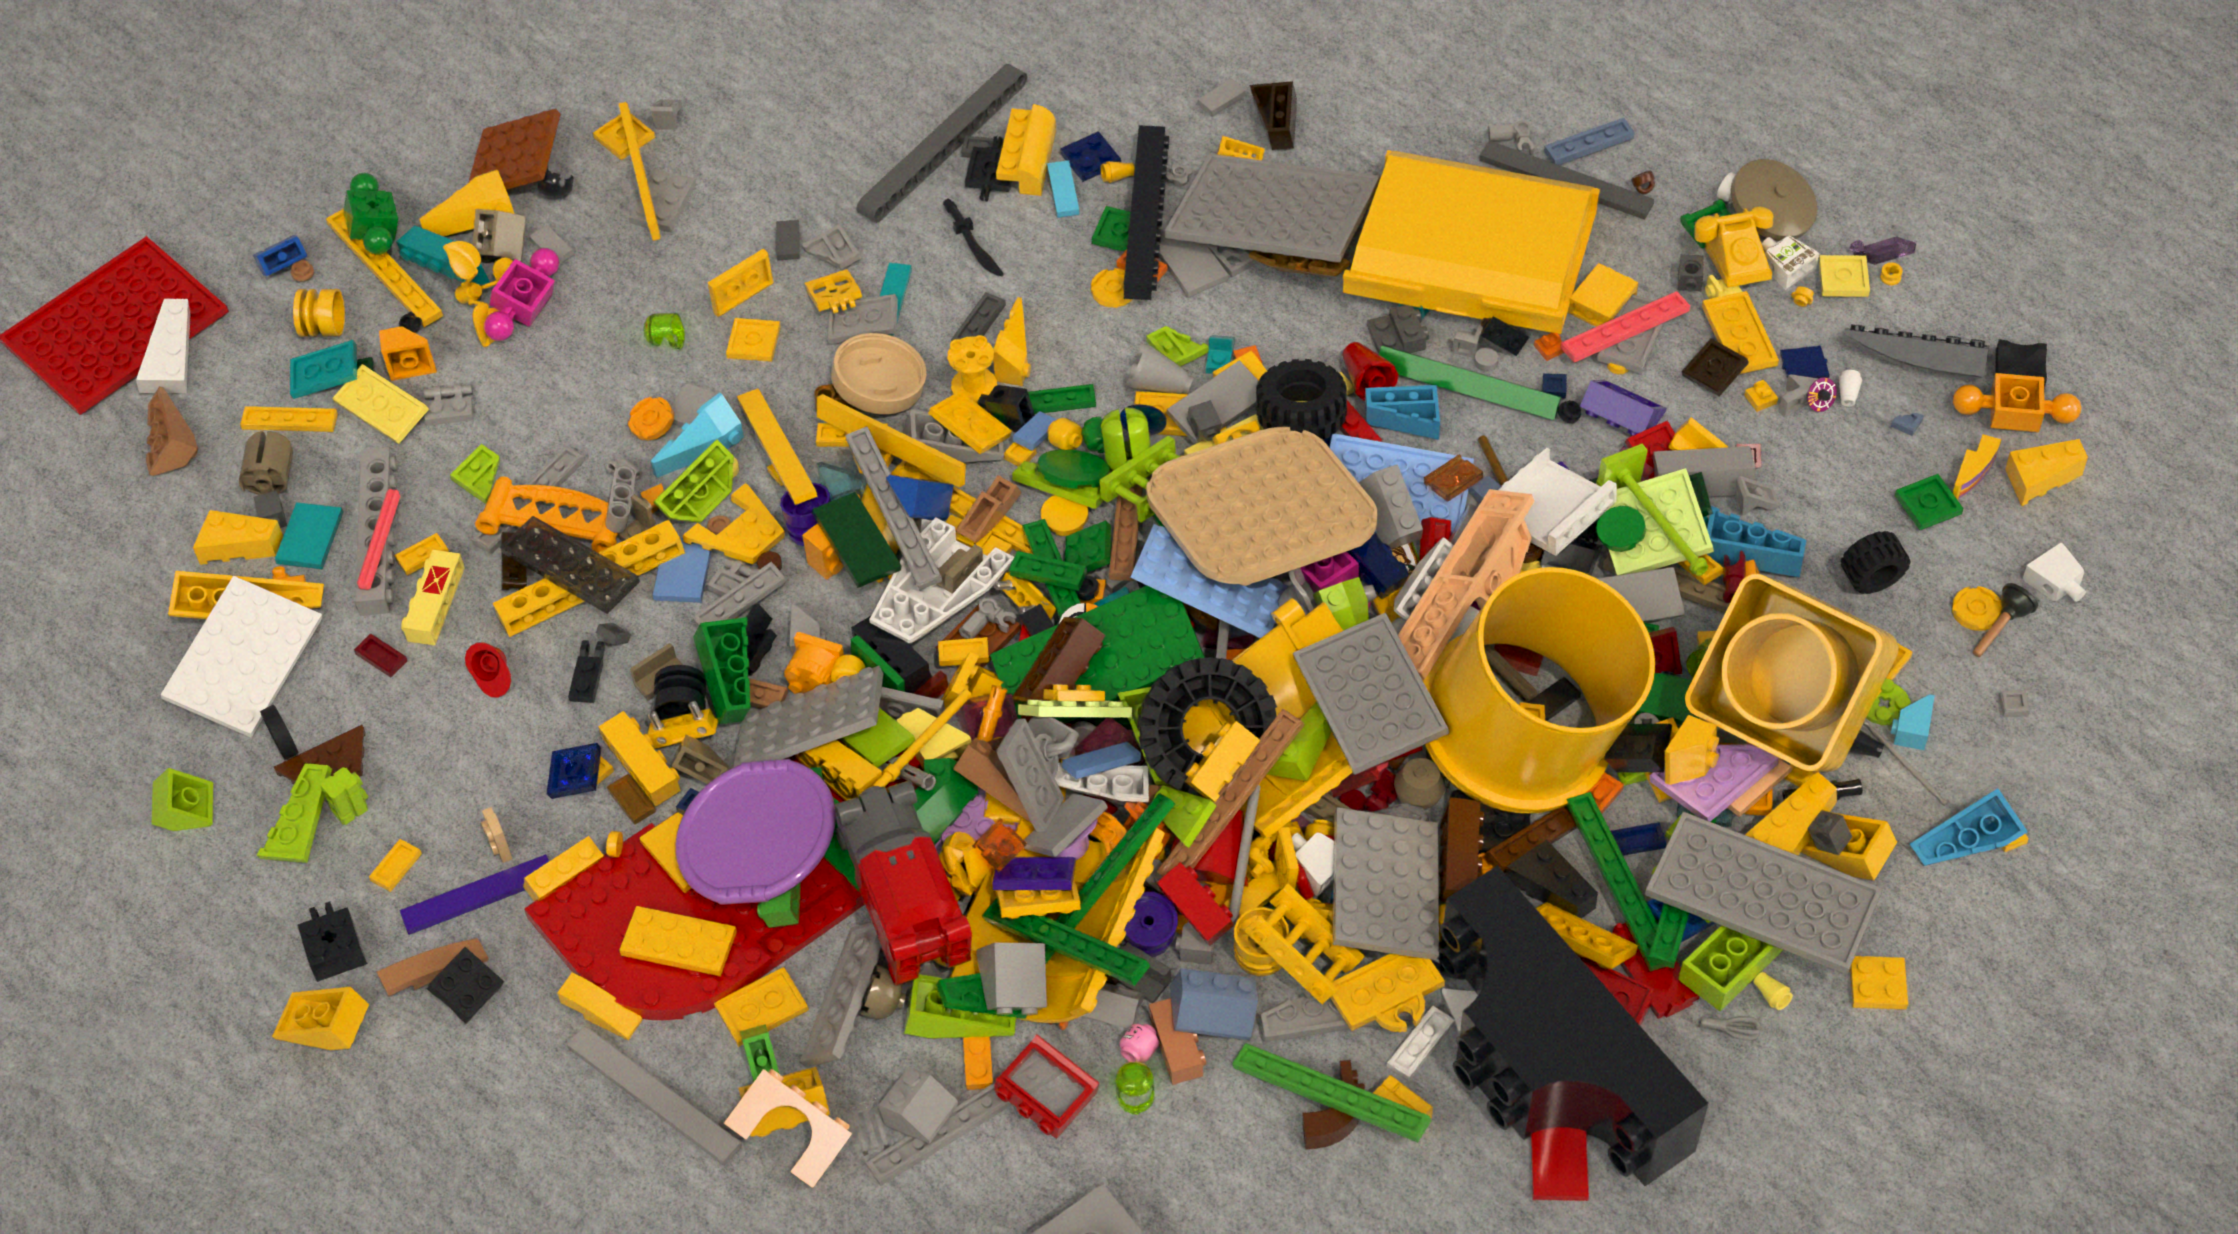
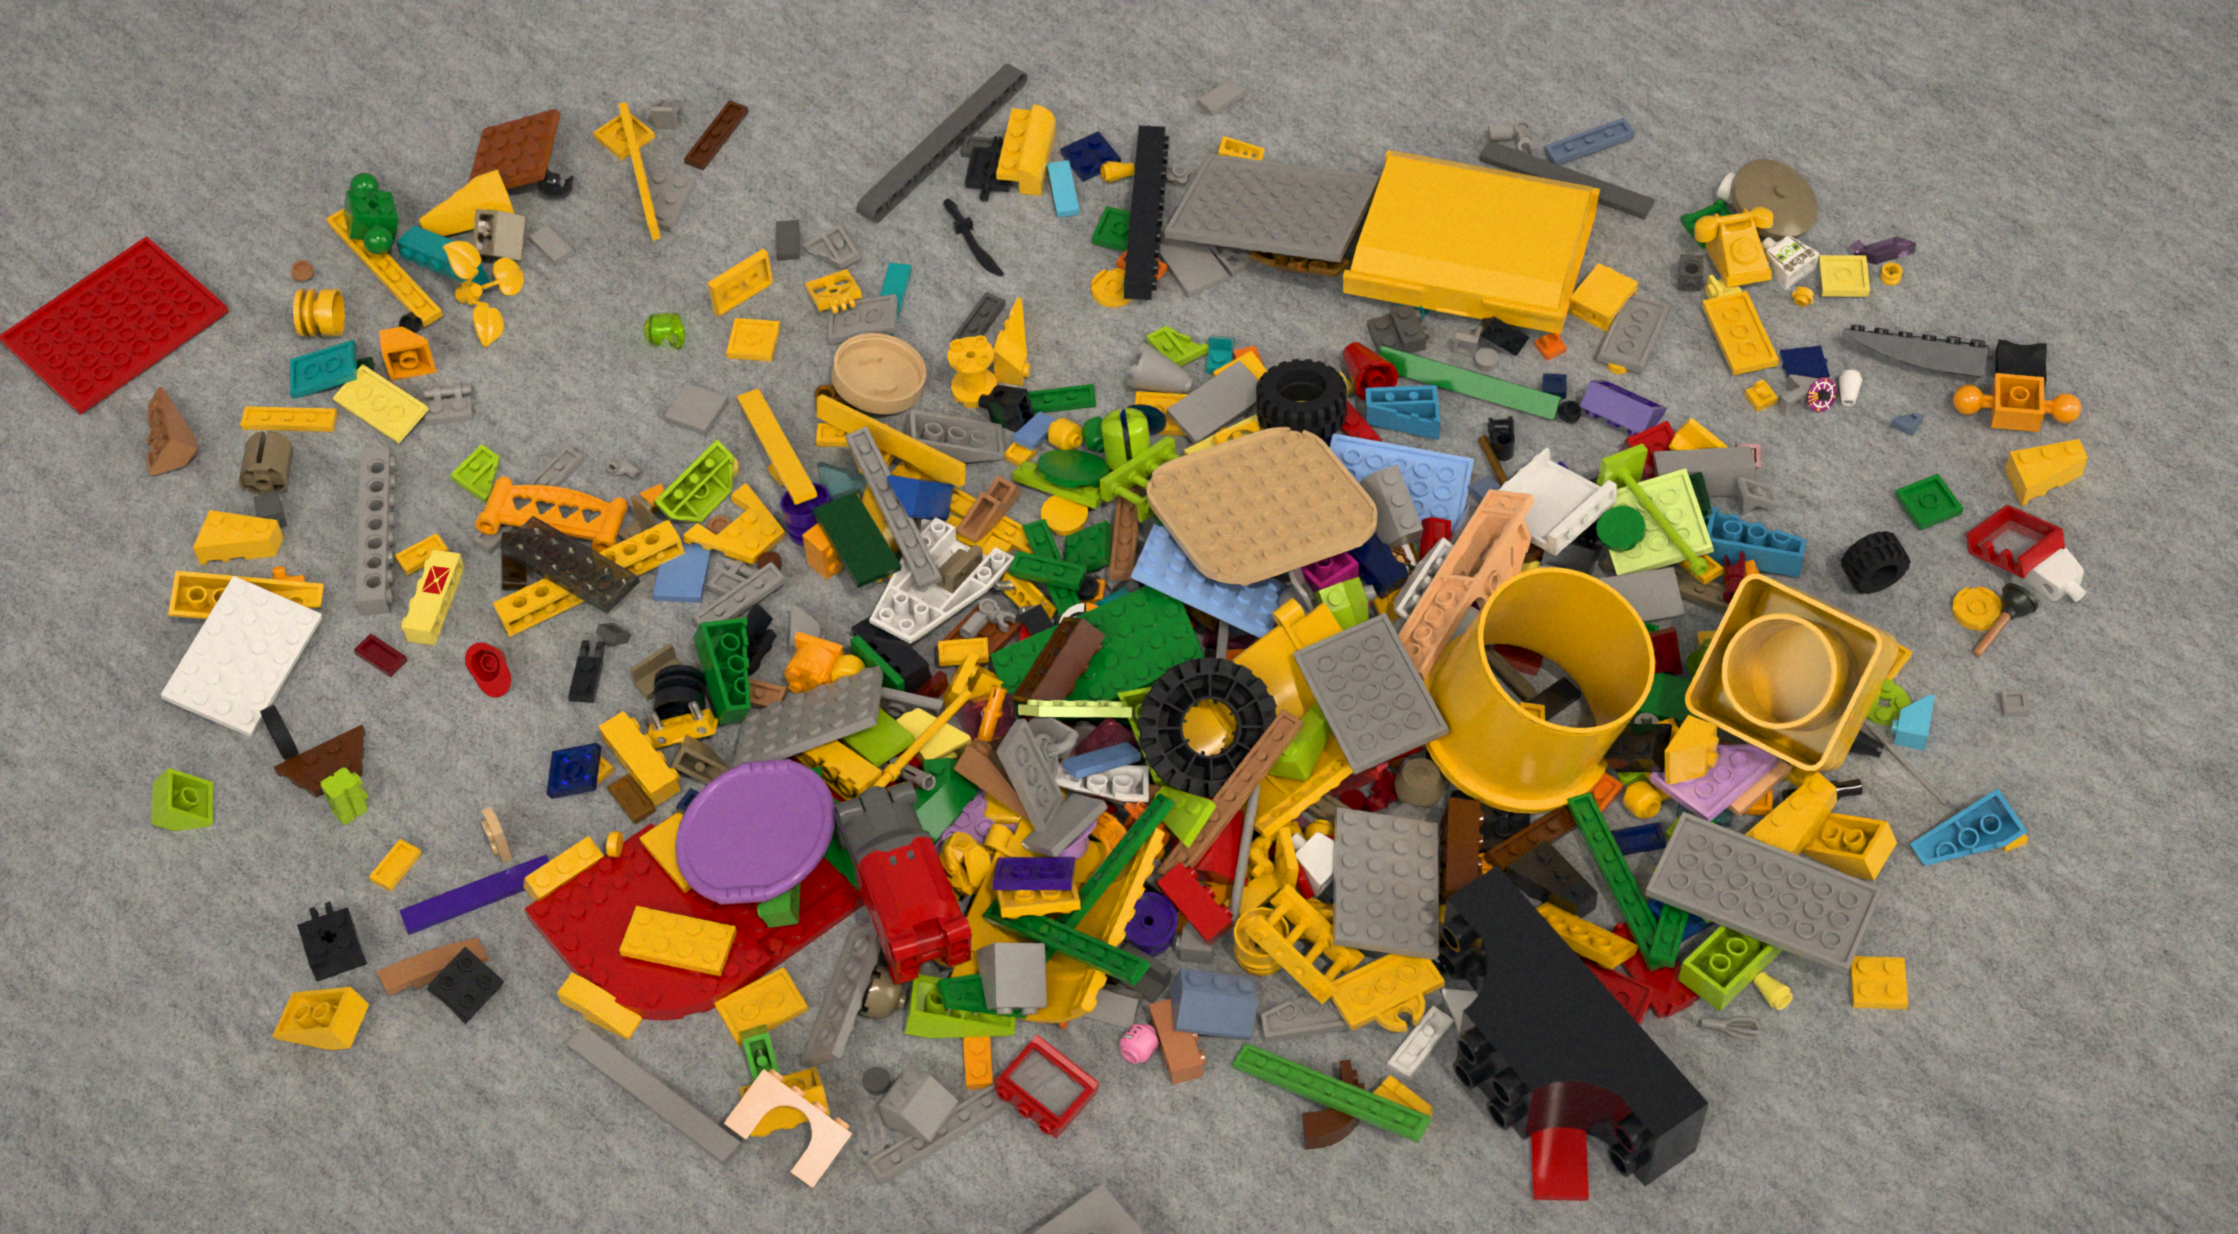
white wedge [136,299,190,393] -> none
blue brick [253,235,307,276] -> none
lime wing [257,764,332,863] -> none
teal tile [275,502,344,569] -> none
coral axle [357,489,400,590] -> none
dark pink brick [484,248,559,341] -> none
light grey beam [605,464,636,533] -> none
light orange tile [628,397,674,441] -> none
medium azure wedge [651,392,744,478] -> none
yellow tile [928,391,1012,454] -> none
clear orange plate [972,818,1027,872] -> none
yellow plate [1043,684,1105,701] -> none
clear neon green helmet [1115,1061,1155,1115] -> none
yellow wedge [1185,721,1260,802] -> none
dark grey brick [1187,400,1222,442] -> none
dark brown wedge [1249,81,1297,150] -> none
clear orange plate [1424,454,1483,502] -> none
coral tile [1561,291,1690,363] -> none
reddish brown tile [1631,170,1655,194] -> none
dark brown tile [1681,338,1749,397] -> none
dark grey brick [1808,810,1852,855] -> none
yellow slope [1953,434,2002,500] -> none
none -> reddish brown tile [684,100,749,171]
none -> dark grey tile [863,1067,891,1095]
none -> black piece [1488,416,1515,461]
none -> yellow head [1623,781,1662,819]
none -> red window [1966,505,2065,579]

